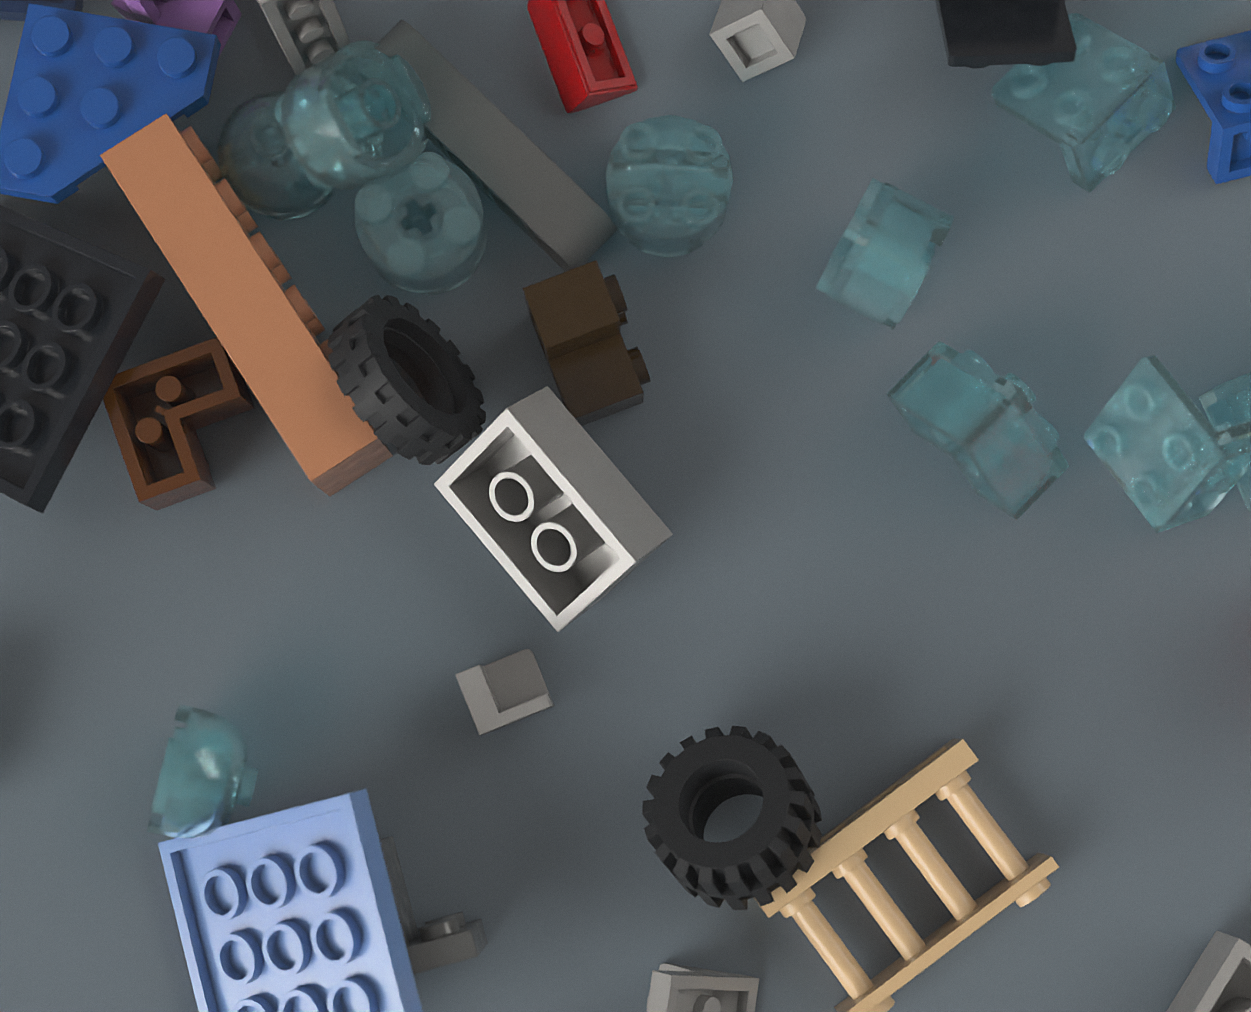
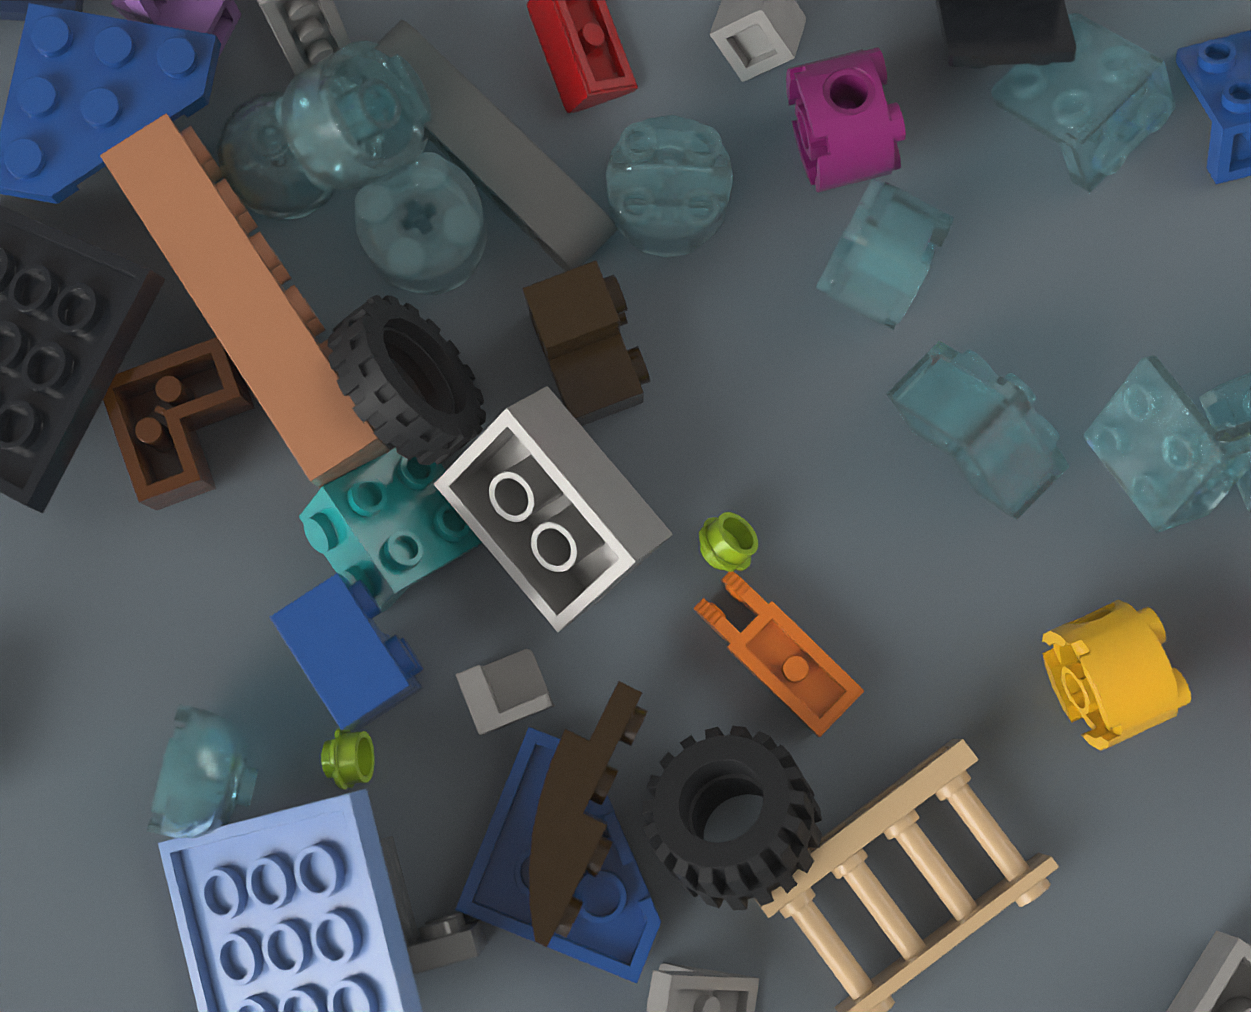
none -> blue brick [270,573,424,730]
none -> teal bracket [298,447,482,617]
none -> lime plate [321,727,375,790]
none -> blue plate [455,727,661,984]
none -> dark brown slope [529,681,648,947]
none -> orange hinge [693,571,864,737]
none -> lime plate [699,512,758,572]
none -> magenta brick [786,47,906,192]
none -> yellow brick [1042,599,1191,751]

